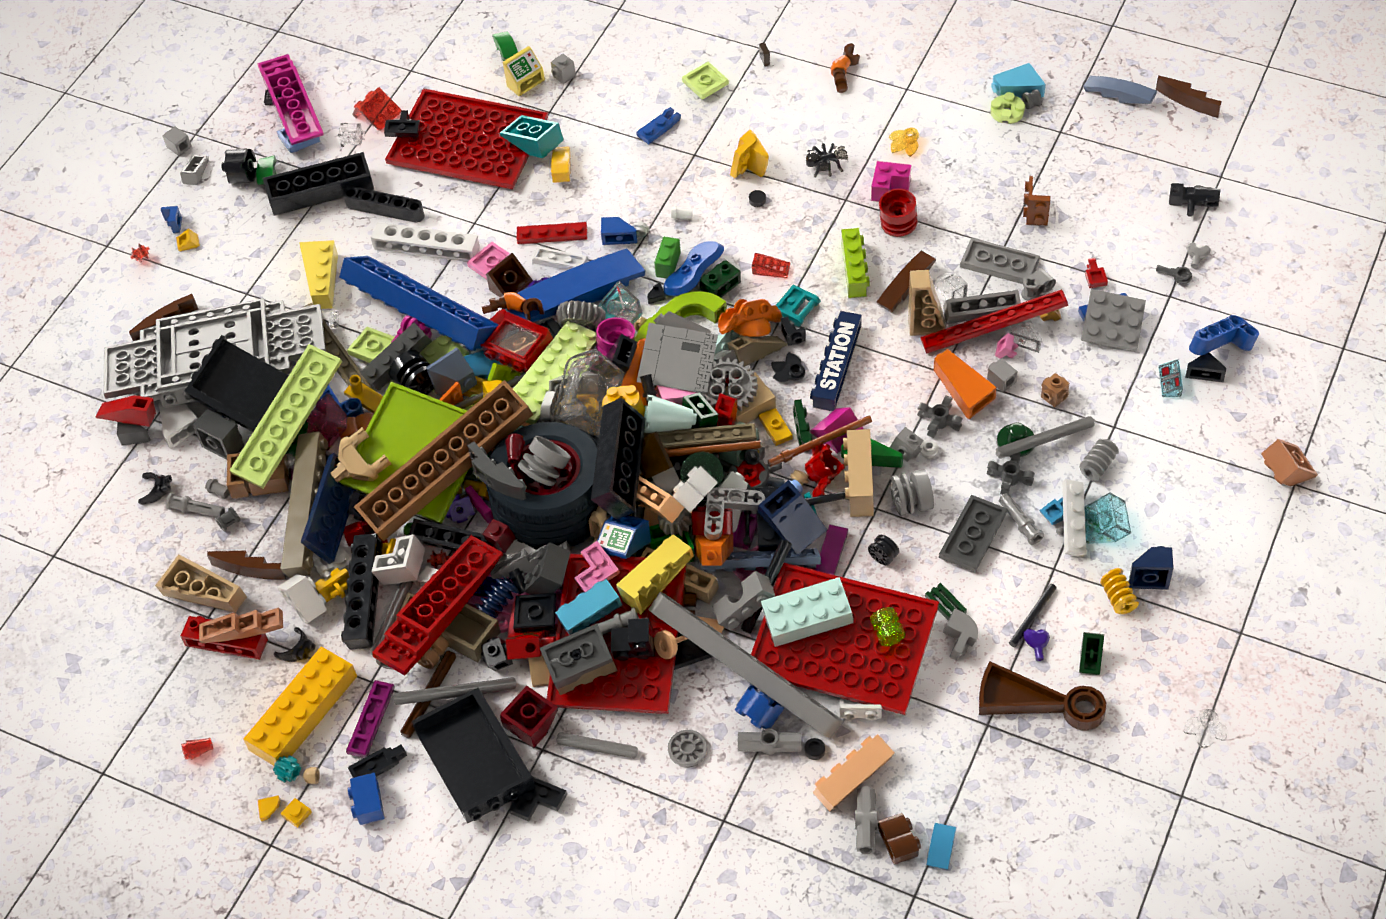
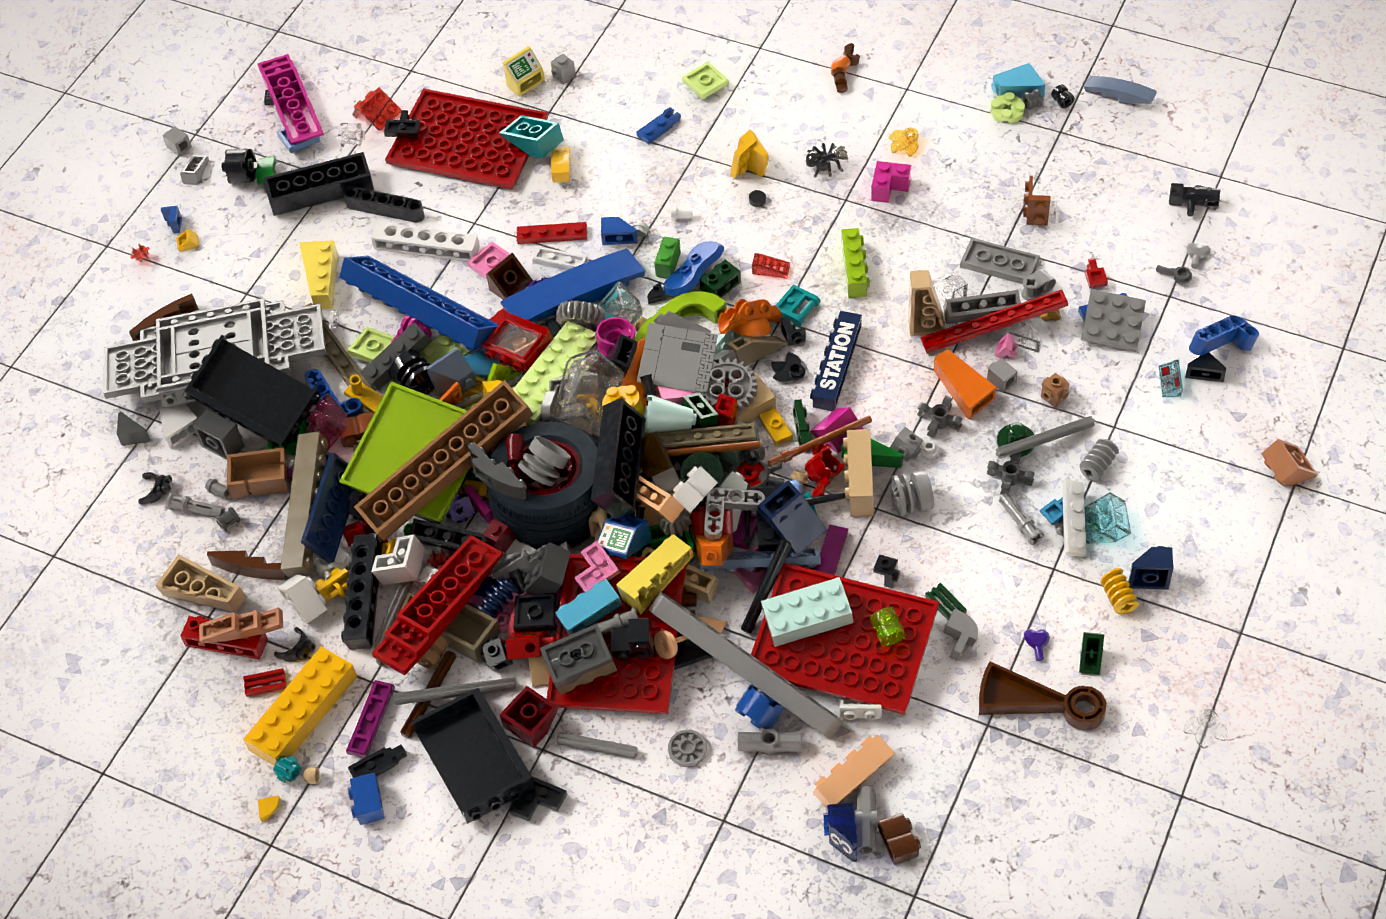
red slope [95,395,156,427] -> none
clear red cone [181,737,213,760] -> none
yellowish green plate [229,344,342,489] -> none
yellow plate [281,798,312,828] -> none
tan connector [331,427,392,483] -> none
reddish brown piece [481,292,544,321] -> none
green slope [492,31,518,61] -> none
light grey arch [712,571,775,630] -> none
dark brown tile [759,42,770,67] -> none
black tile [804,738,825,760] -> none
black wheel [868,534,899,566] -> none
reddish brown slope [876,250,936,313] -> none
red wheel [879,188,918,237] -> none
dark azure slope [926,823,956,870] -> none
dark grey plate [939,495,1008,573] -> none
black bar [1009,583,1057,647] -> none
reddish brown slope [1156,75,1222,118] -> none
none -> red tile [243,668,286,697]
none -> clear blue slope [823,803,857,862]
none -> black bracket [873,555,901,588]
none -> black wheel [1051,84,1075,108]

